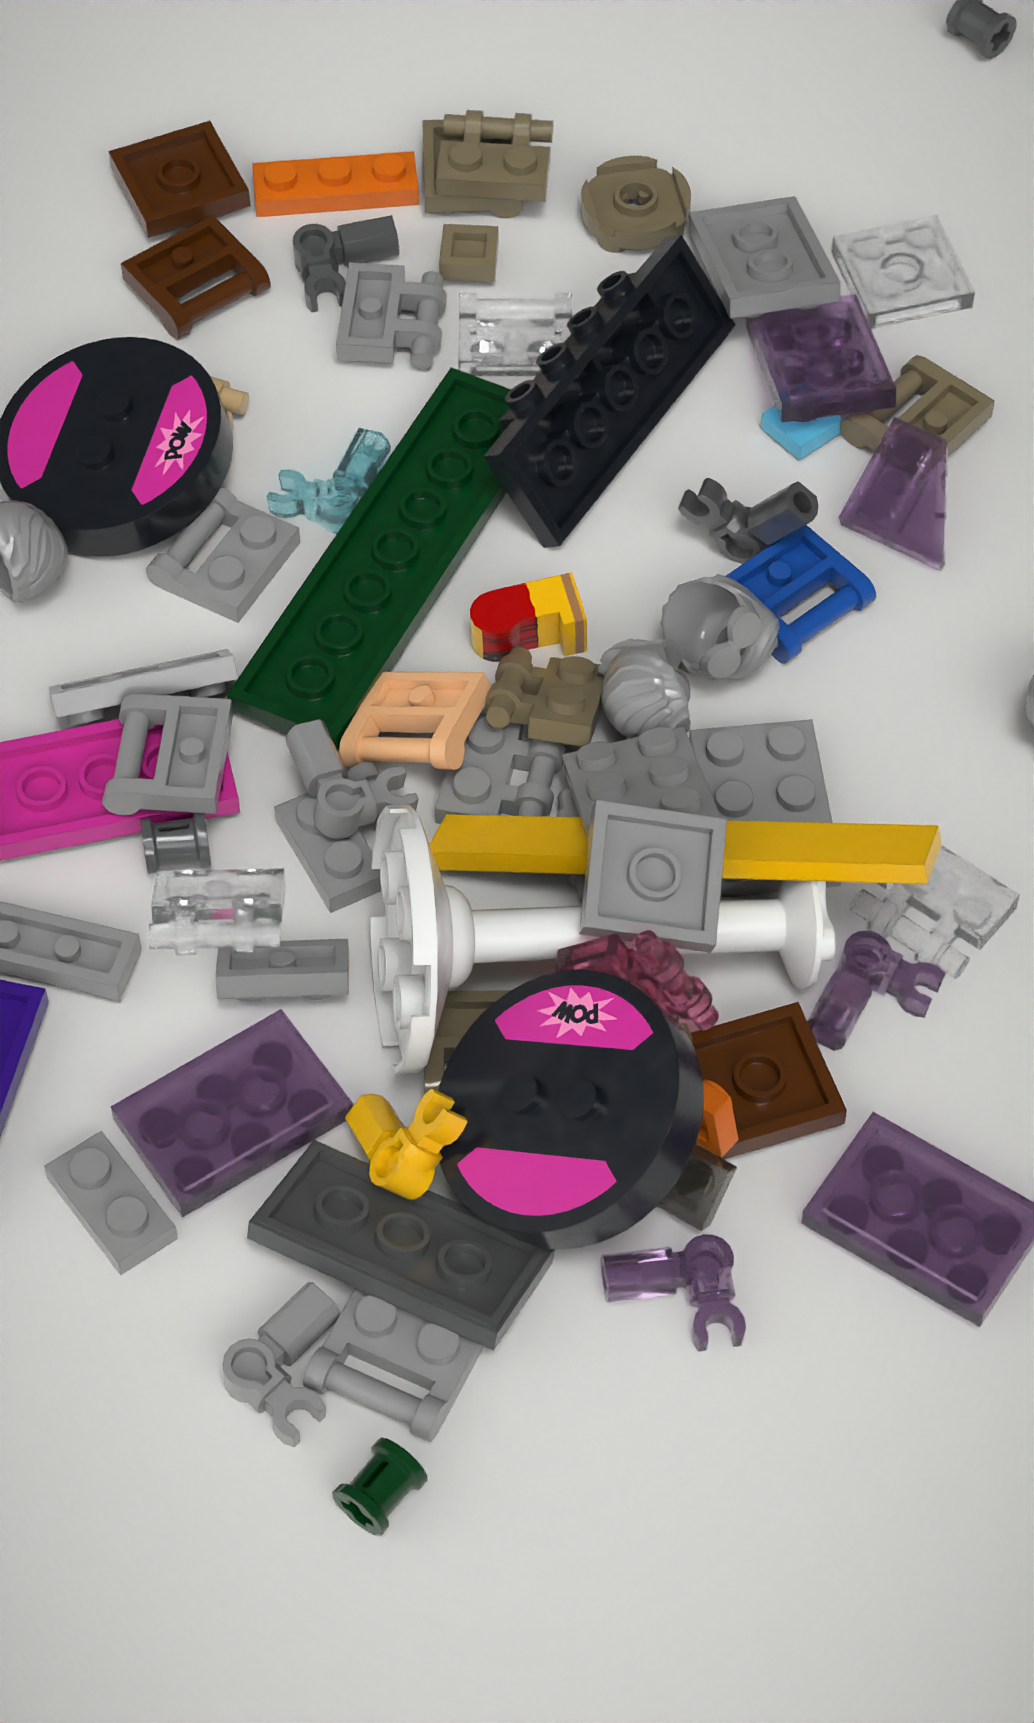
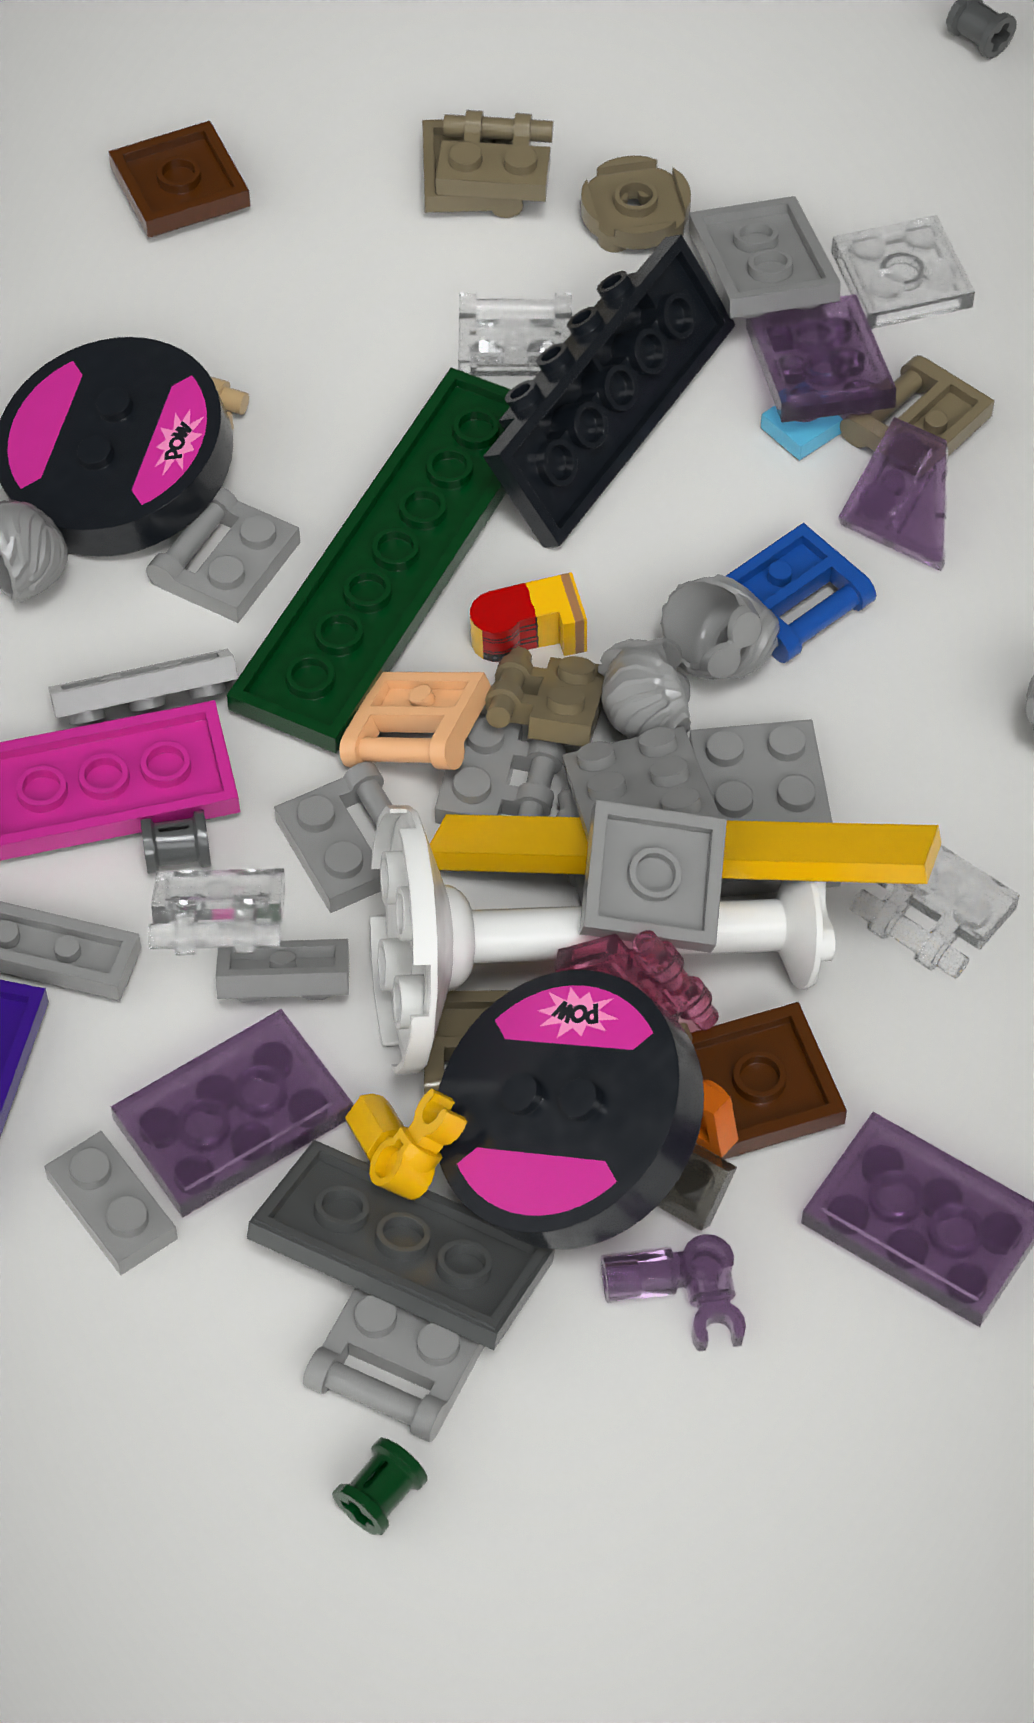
light grey plate [102,693,233,816] -> none
reddish brown plate [120,215,271,339] -> none
light grey bar [223,1282,340,1447] -> none
orange plate [252,151,419,217] -> none
clear light blue bar [266,428,391,534] -> none
light grey bar [285,719,419,839] -> none
dark grey bar [293,215,399,312] -> none
light grey plate [336,262,447,369] -> none
dark tan plate [439,224,499,282] -> none
flat silver bar [678,478,819,564] -> none
clear purple bar [807,930,946,1051] -> none

